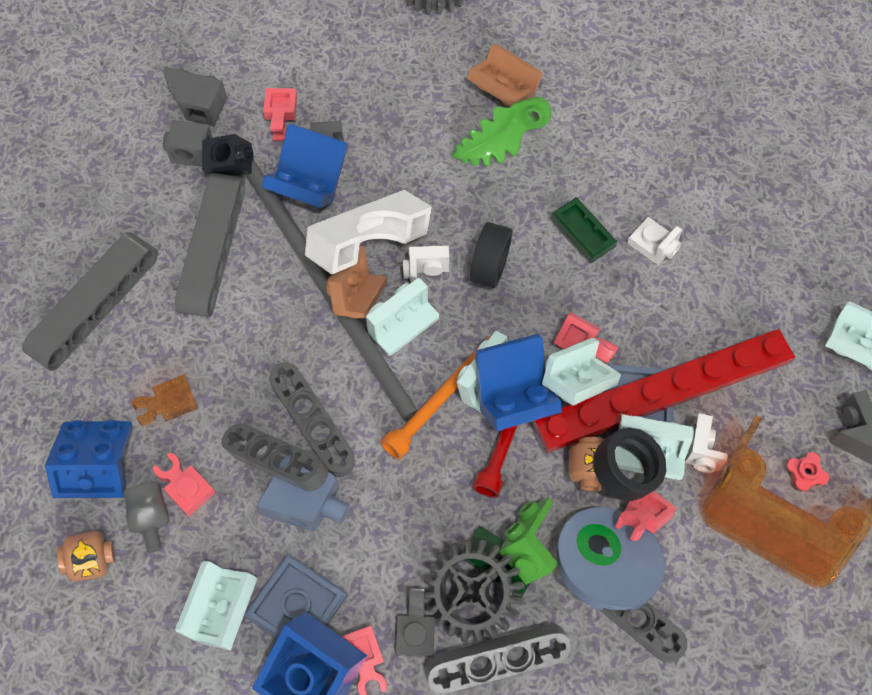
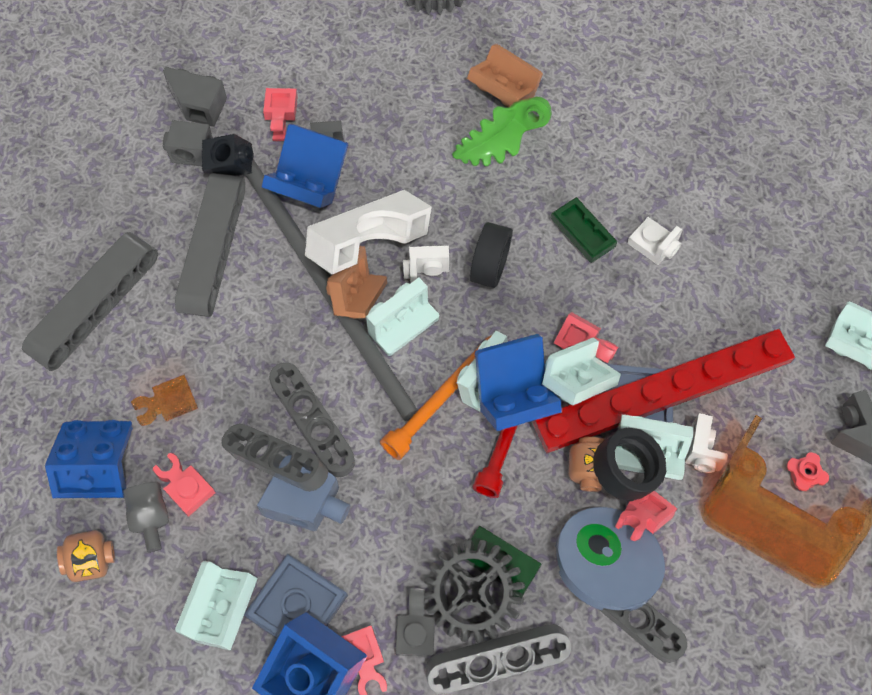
bright green bracket [499,497,557,585] -> none

